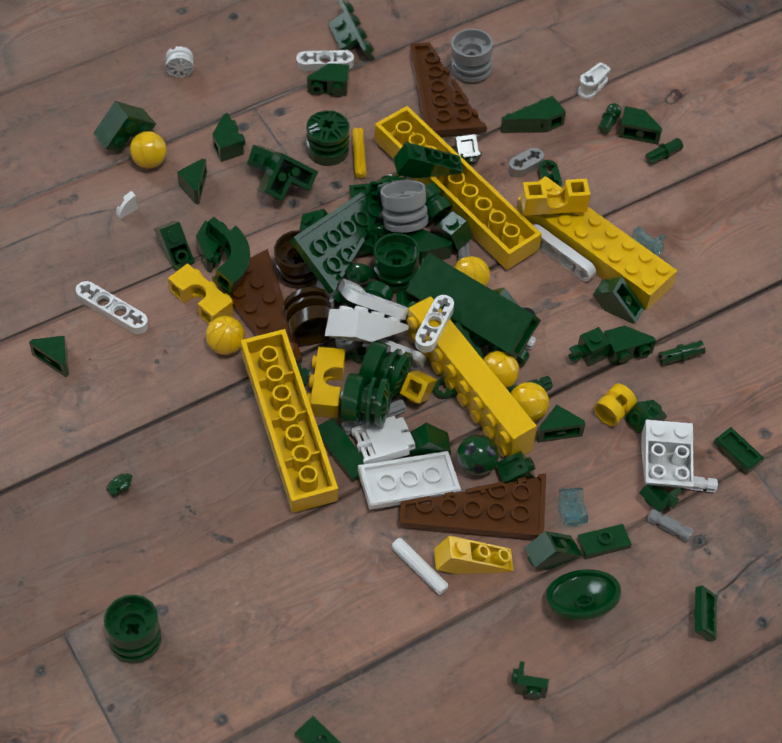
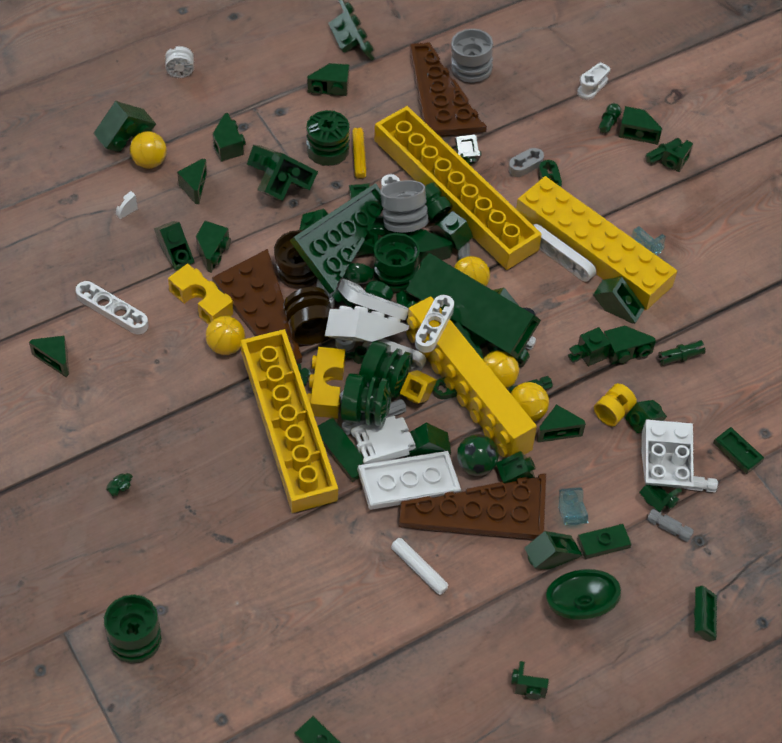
dark green arch [205,217,250,295] -> none
white beam [296,50,354,71] -> none
dark green pin [369,174,407,195] -> none
dark green slope [394,142,464,179] -> none
yellow slope [434,536,513,574] -> none
dark green slope [500,96,566,133] -> none
yellow arch [520,178,591,216] -> none
none -> dark green bracket [661,140,694,172]

